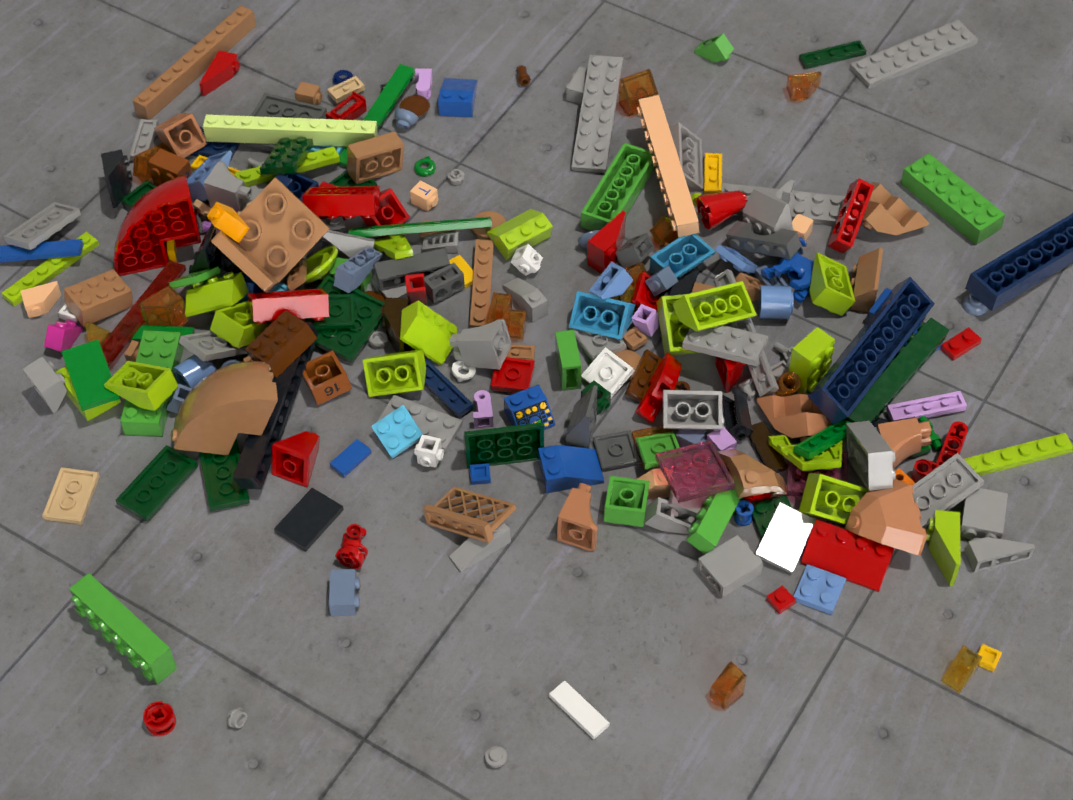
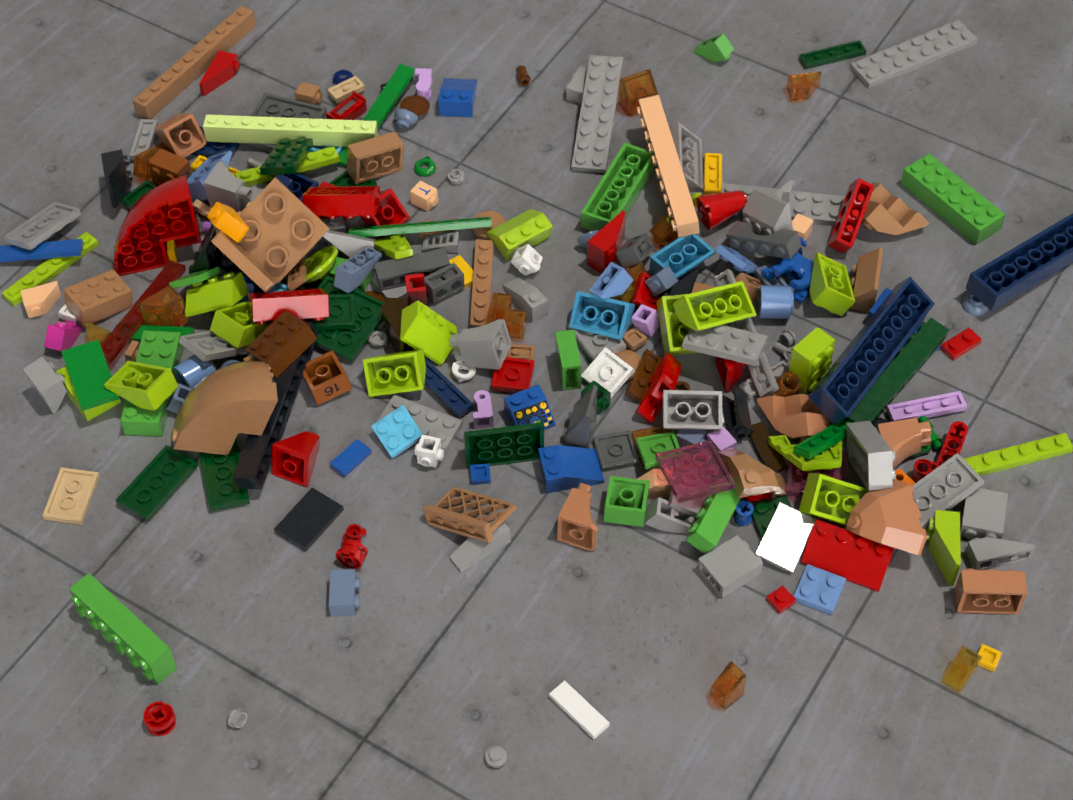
none -> light grey plate [779,330,796,348]
none -> nougat brick [954,568,1028,614]

